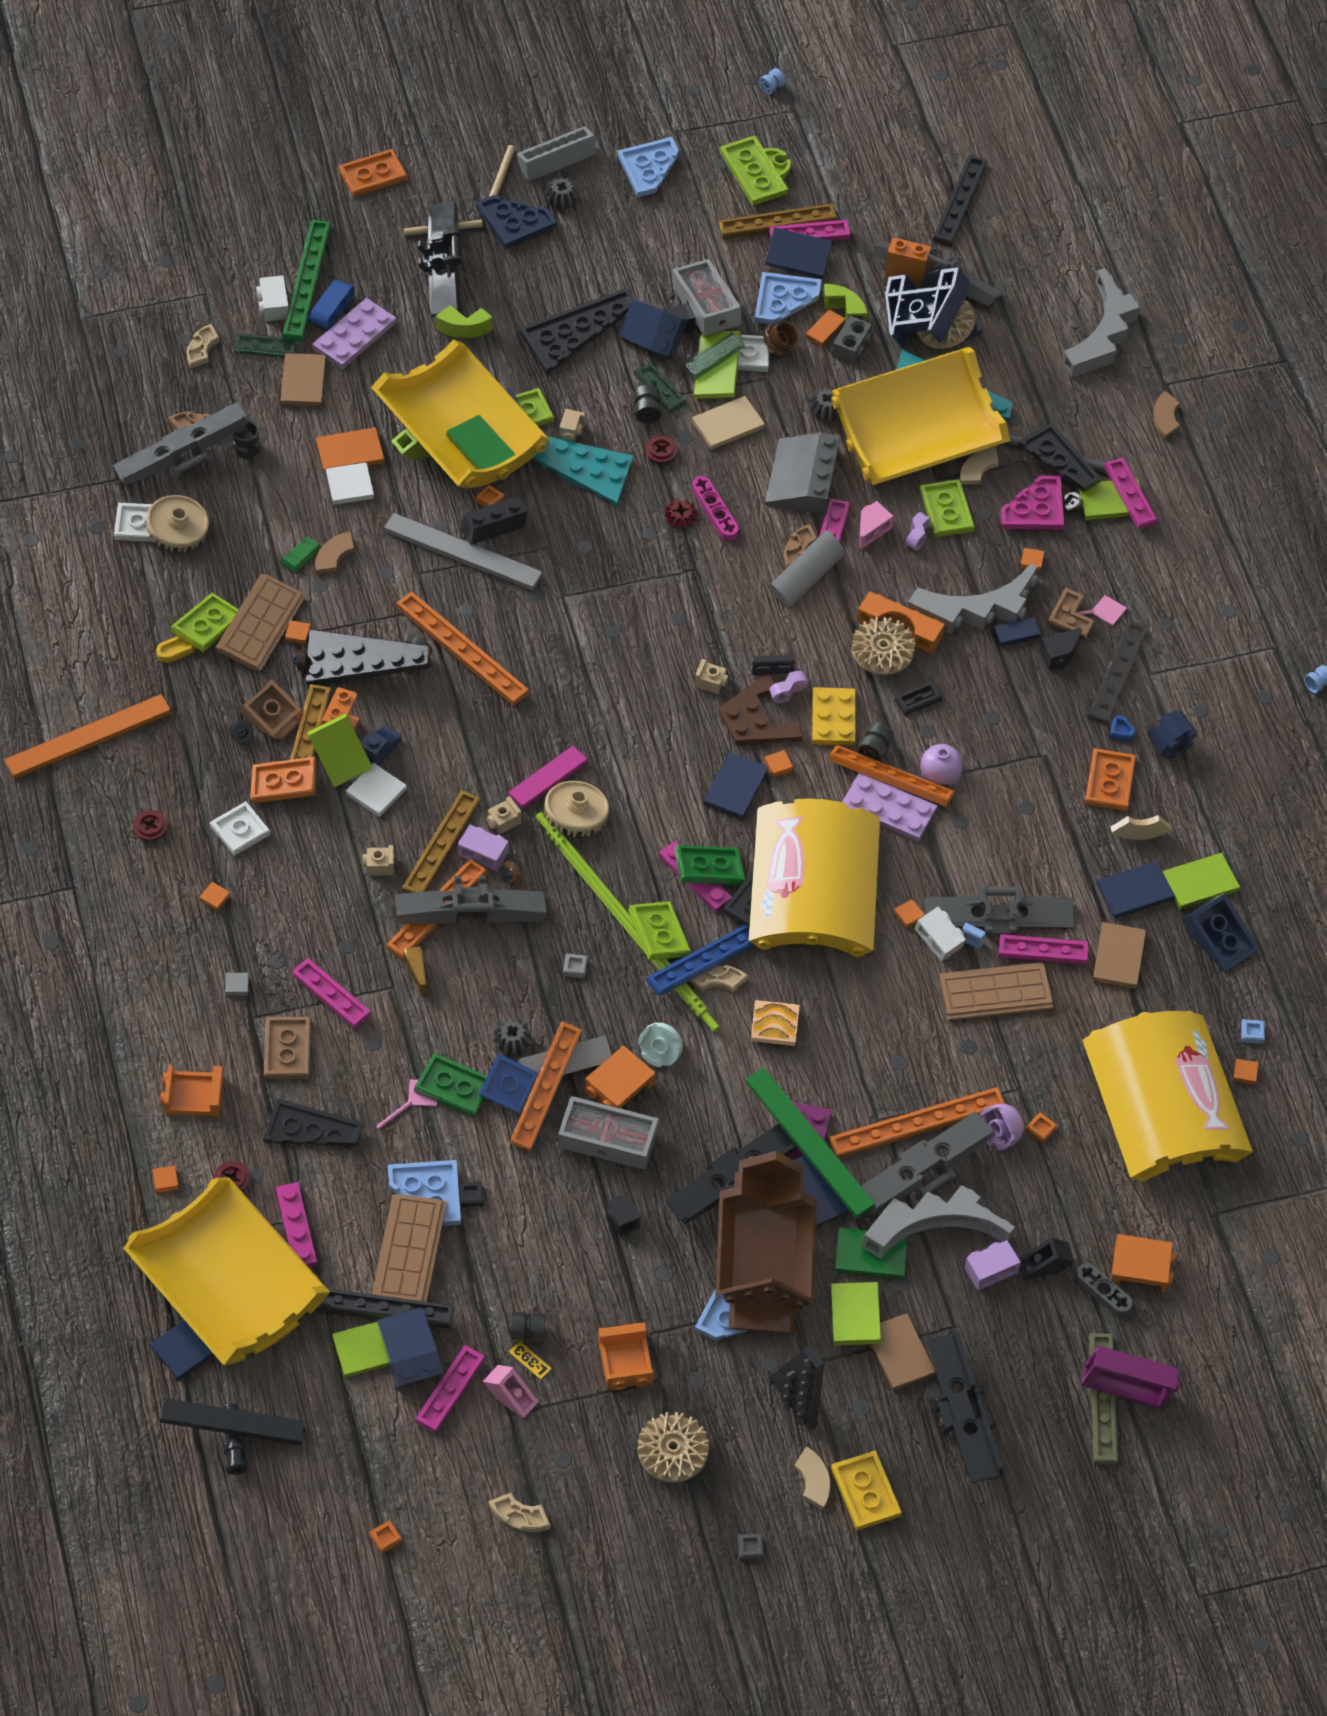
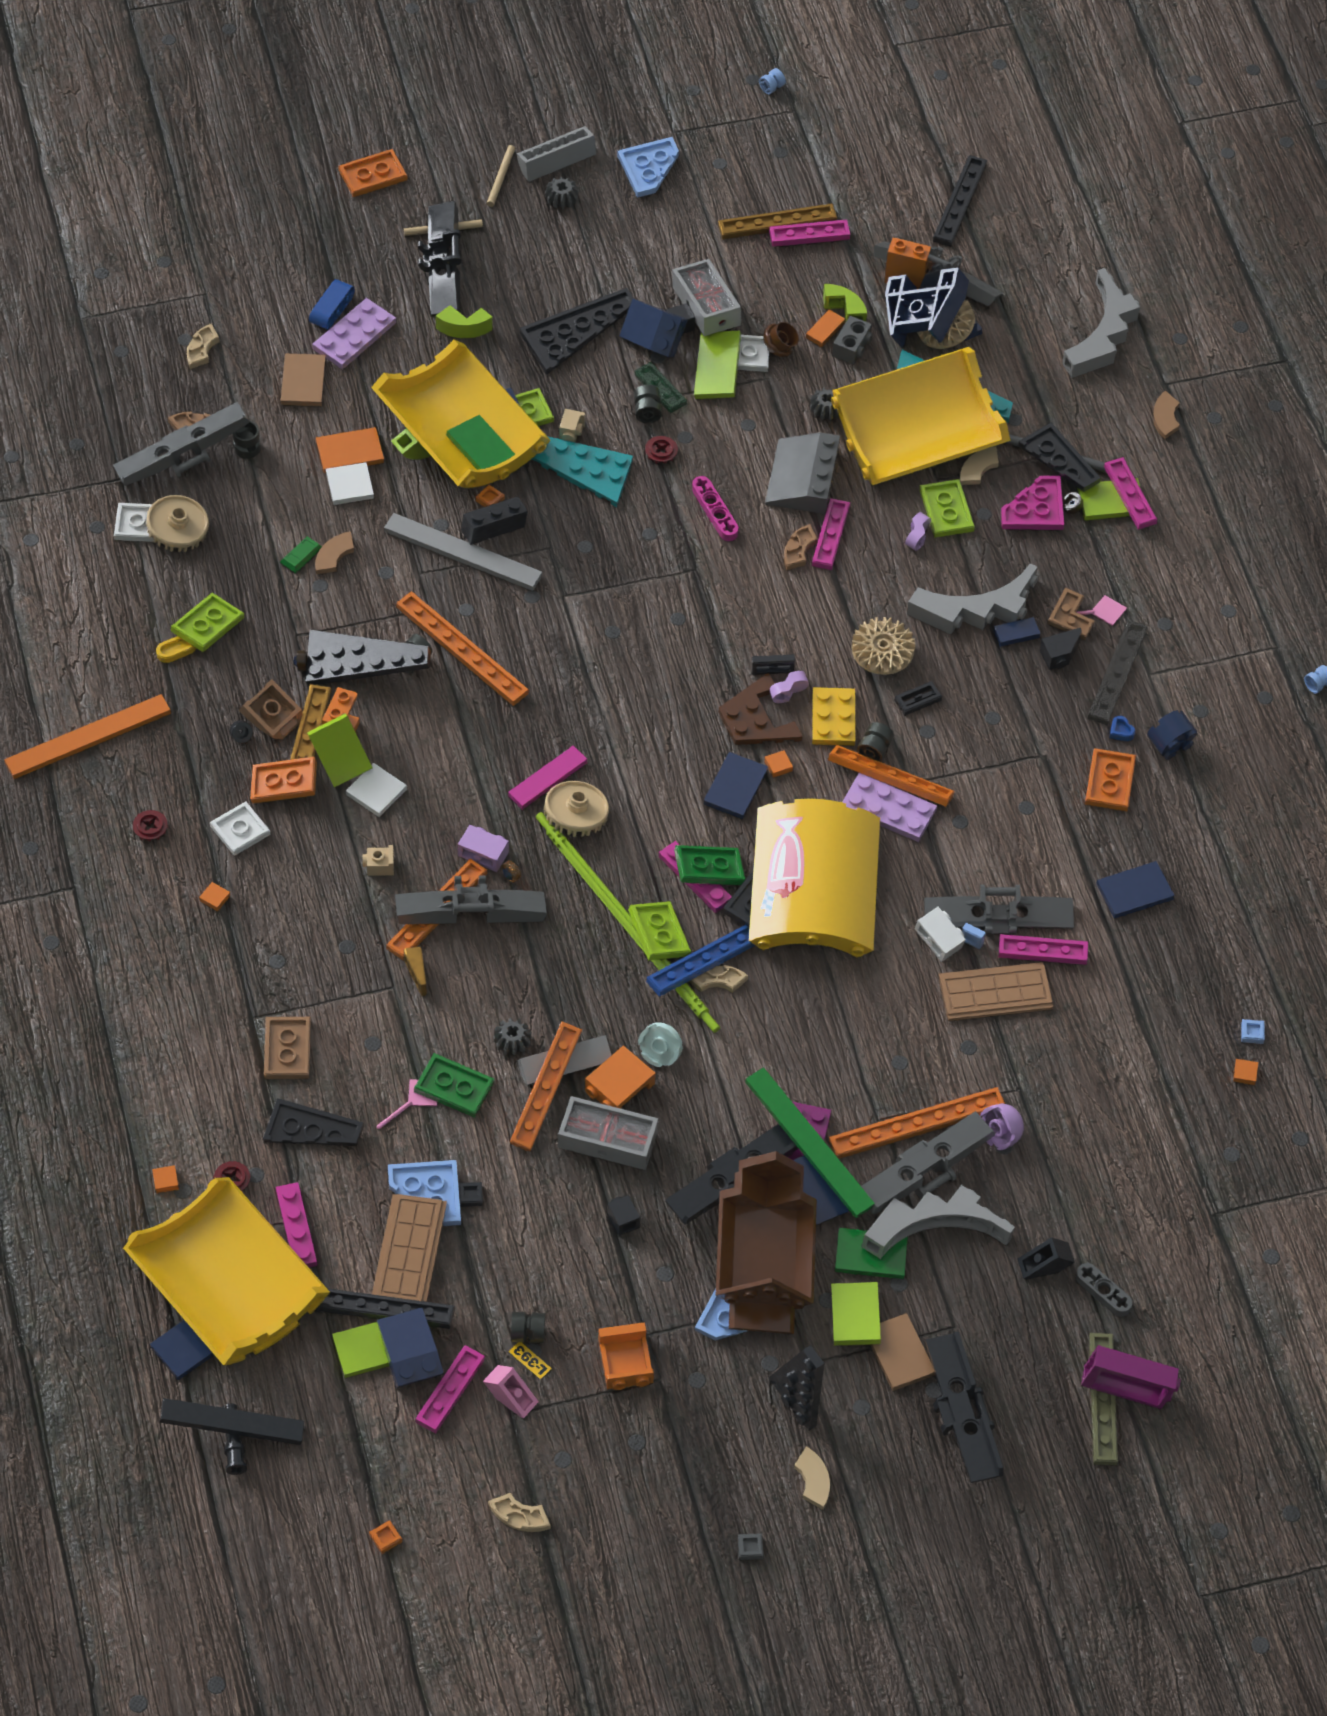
orange panel [160,1065,224,1117] -> none
medium nougat piece [215,573,306,672] -> none
light grey tile [225,973,249,996] -> none
clear green tile [234,333,297,358] -> none
white brick [256,275,289,321] -> none
green tile [283,220,331,342] -> none
orange tile [285,620,311,645] -> none
dark pink plate [292,958,371,1029] -> none
dark blue arch [360,725,402,766] -> none
pearl gold tile [402,790,481,893] -> none
dark blue plate [476,195,557,249] -> none
blue tile [479,1054,539,1114] -> none
tan brick [486,796,521,835] -> none
light grey tile [563,953,588,979] -> none
tan wheel [638,1412,709,1482] -> none
dark red gear [664,499,697,528] -> none
clear green tile [684,332,745,380] -> none
tan tile [692,396,765,450] -> none
tan brick [695,659,729,694] -> none
lime plate [720,136,791,206] -> none
slope [751,1000,800,1046] -> none
light blue plate [754,272,821,324] -> none
dark blue tile [765,227,832,279] -> none
light grey brick [771,530,845,609] -> none
yellow plate [831,1450,902,1531] -> none
orange arch [857,591,945,654] -> none
bright pink slope [859,501,893,549] -> none
orange tile [894,899,925,929] -> none
lavender cylinder [920,744,963,786] -> none
lavender brick [965,1240,1020,1291] -> none
orange tile [1020,548,1044,572] -> none
orange tile [1025,1112,1058,1143] -> none
yellow panel [1083,1011,1253,1182] -> none
medium nougat tile [1092,922,1146,989] -> none
tan tile [1111,815,1172,840] -> none
orange panel [1111,1234,1176,1293] -> none
lime tile [1162,853,1240,910] -> none
dark blue slope [1181,893,1259,972] -> none

